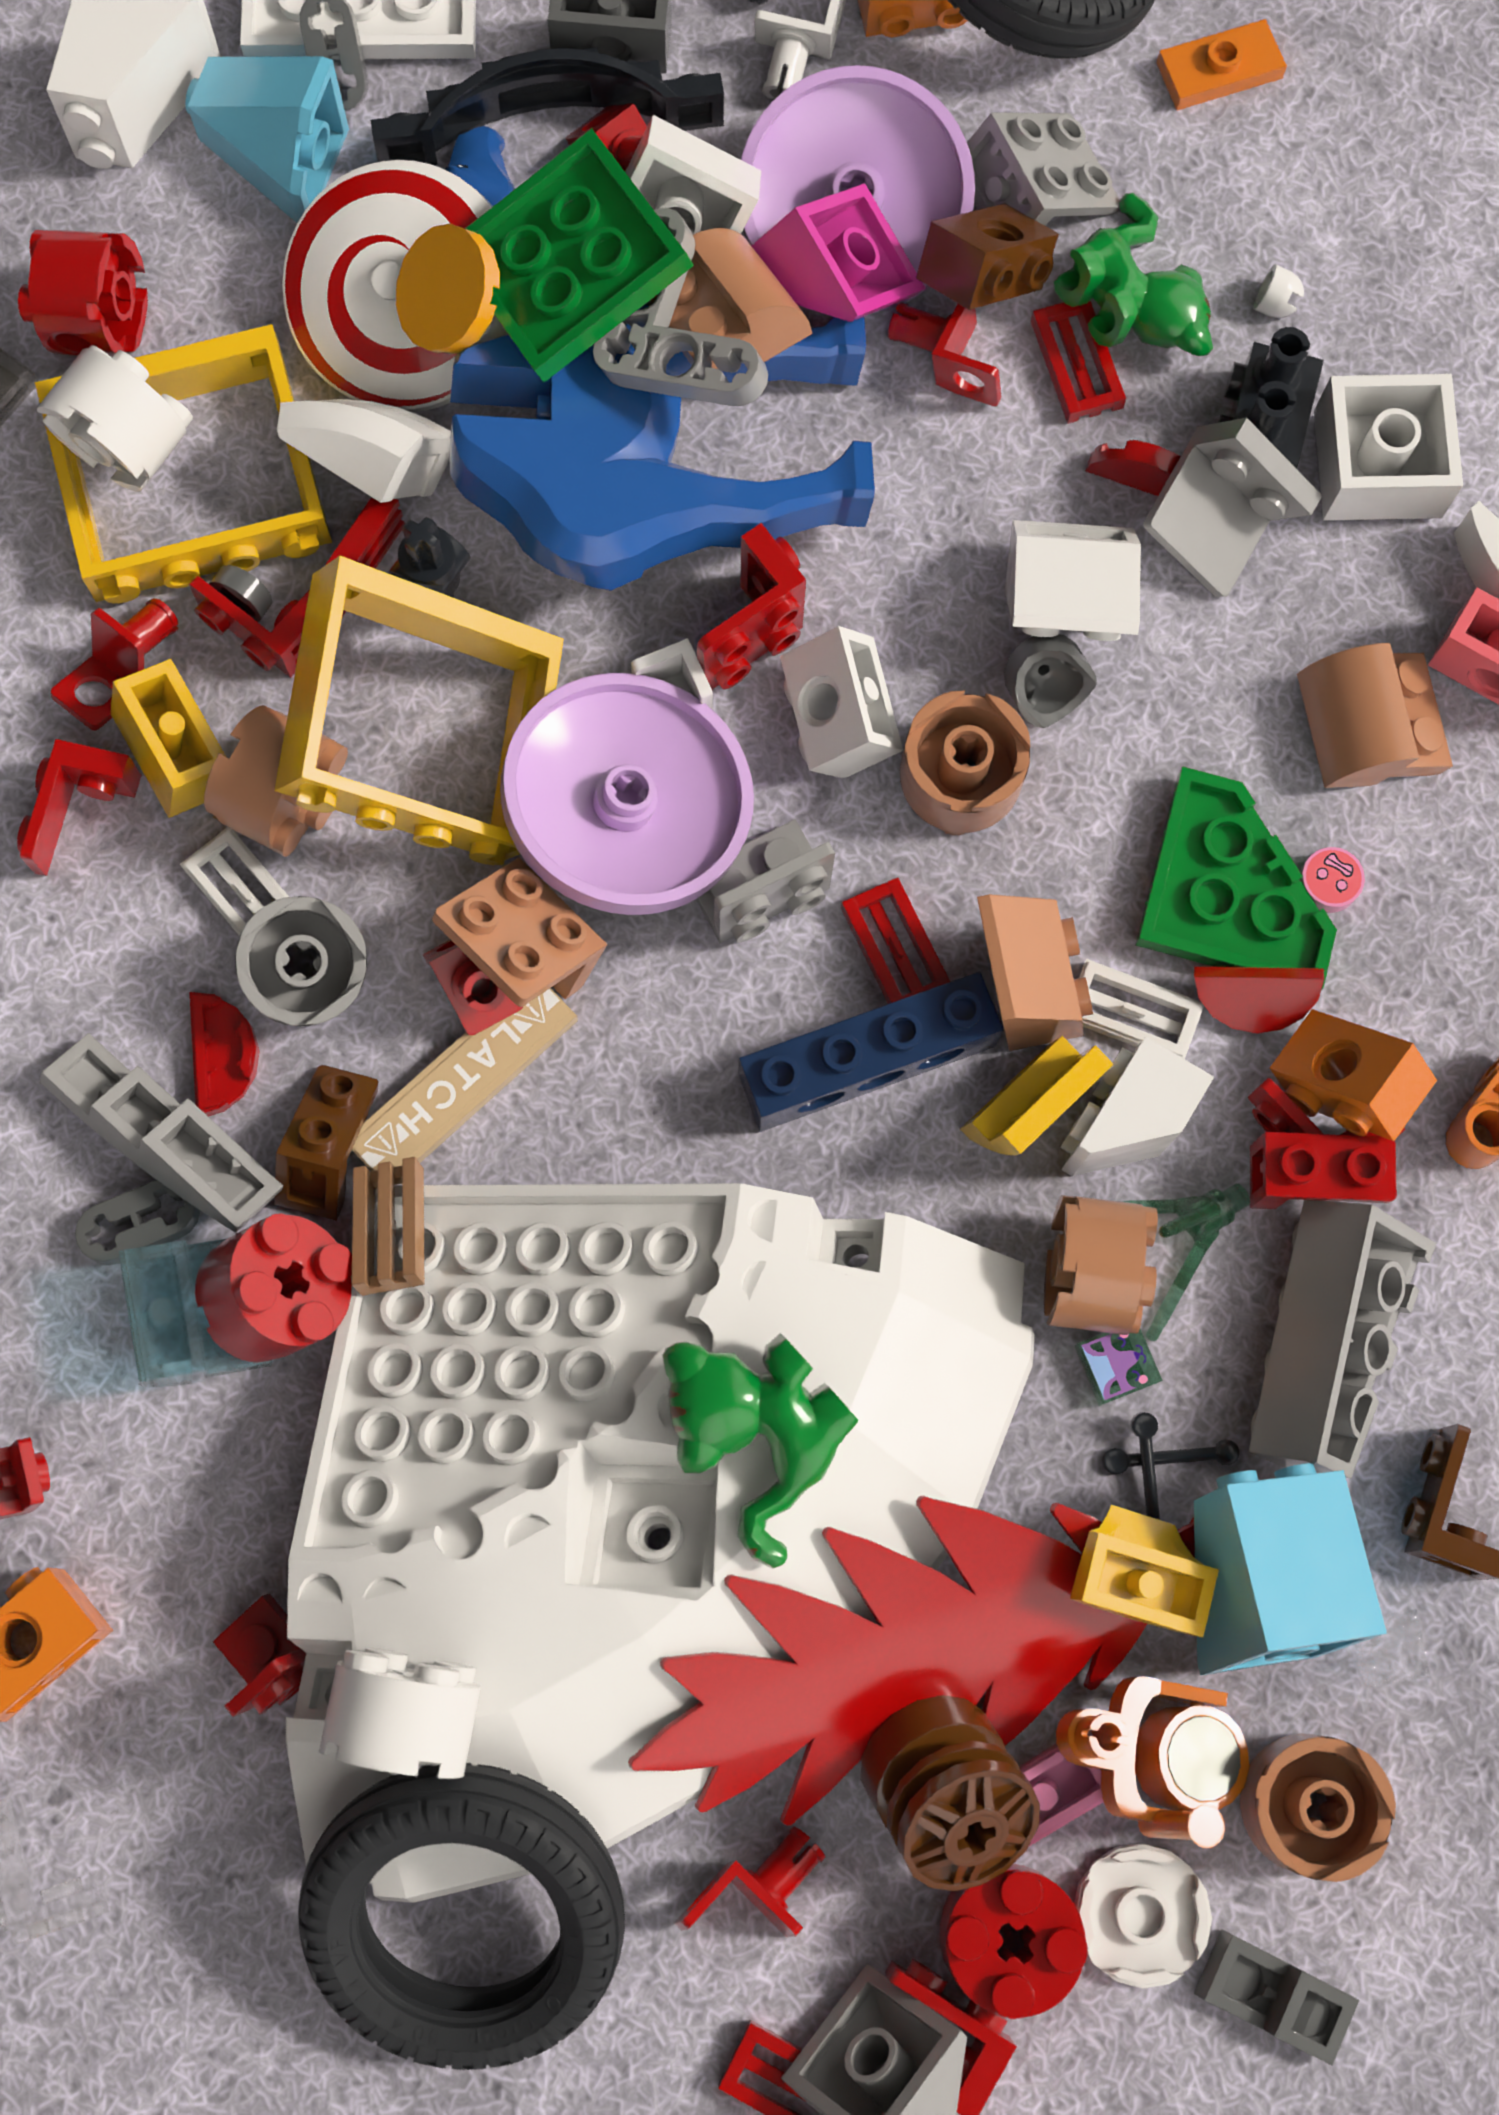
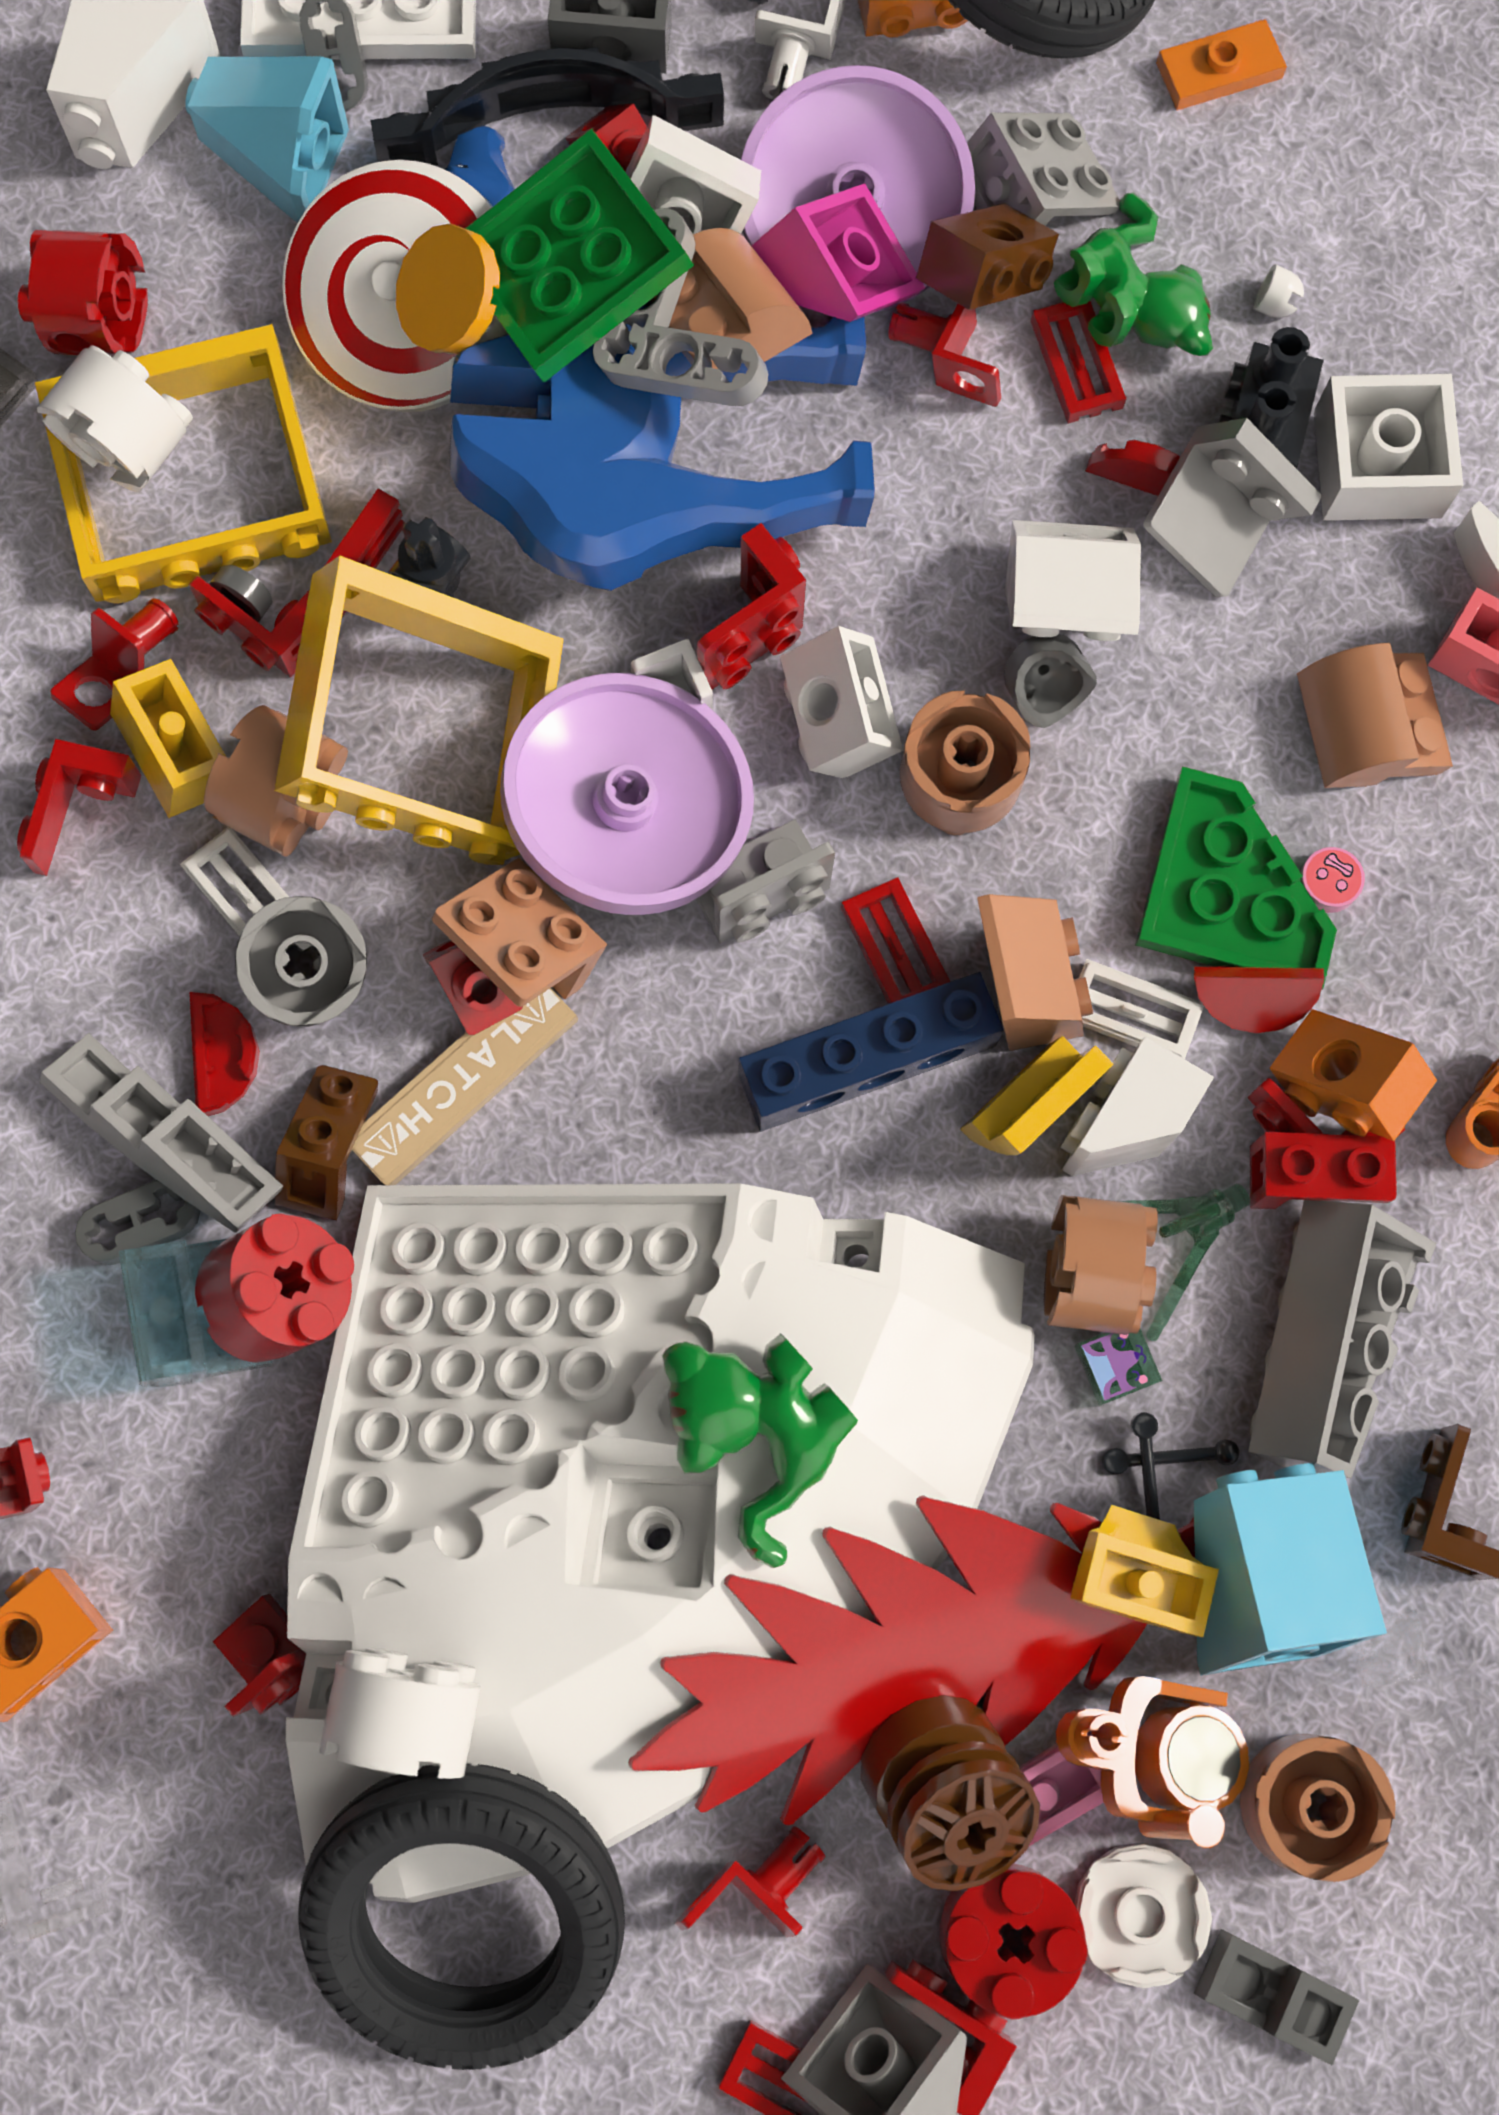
white slope [277,399,451,503] -> none
medium nougat tile [352,1157,425,1296] -> none

